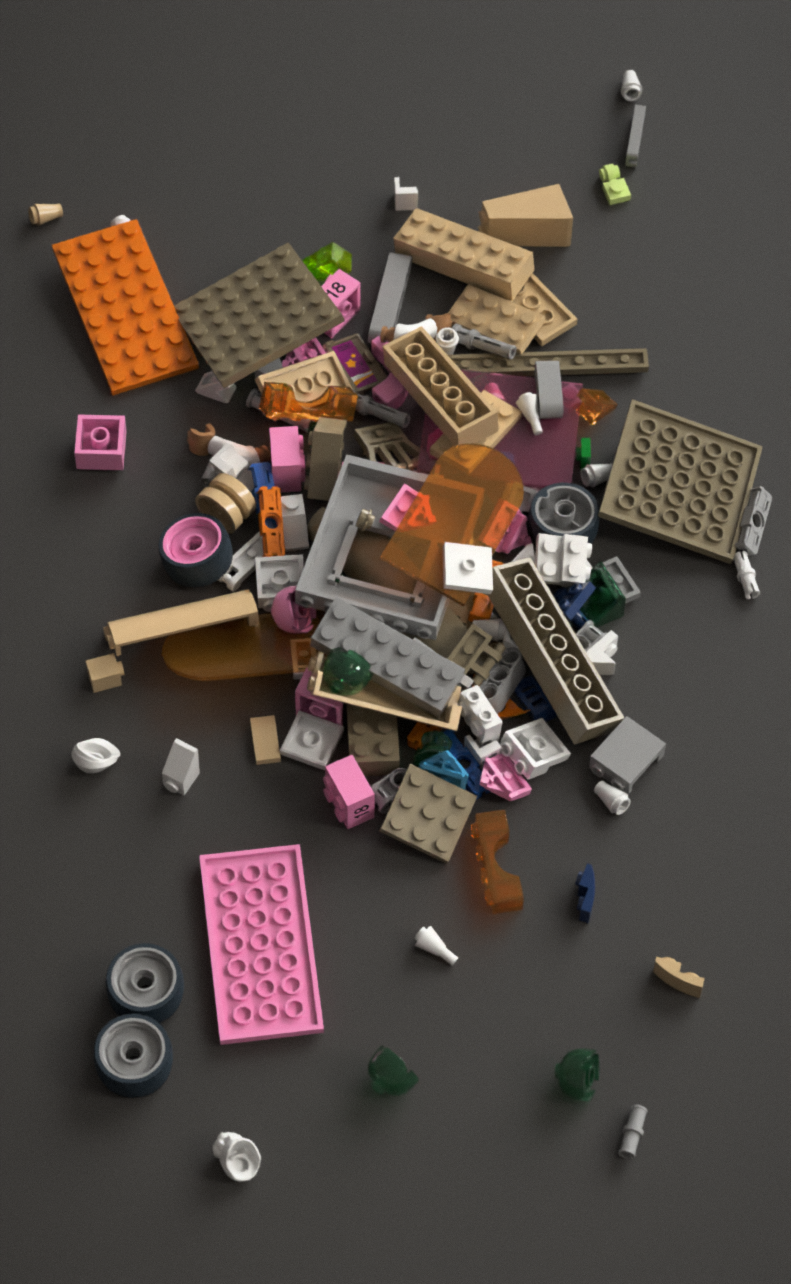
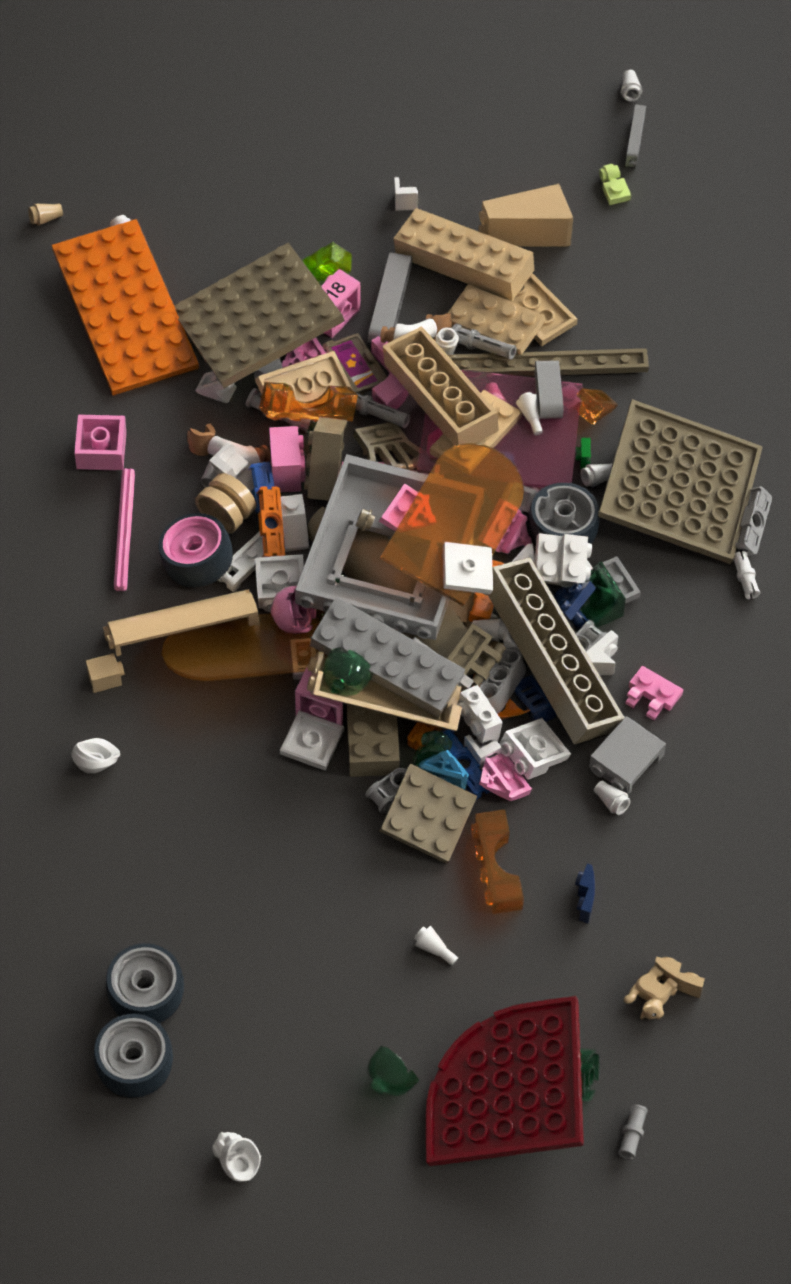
white slope [162,738,200,795] -> none
bright pink plate [199,844,324,1045] -> none
tan tile [250,715,281,765] -> none
bright pink brick [323,755,375,829] -> none
none -> bright pink axle [114,468,135,591]
none -> dark red plate [426,996,584,1166]
none -> tan animal [624,966,678,1019]
none -> bright pink plate [625,666,684,720]

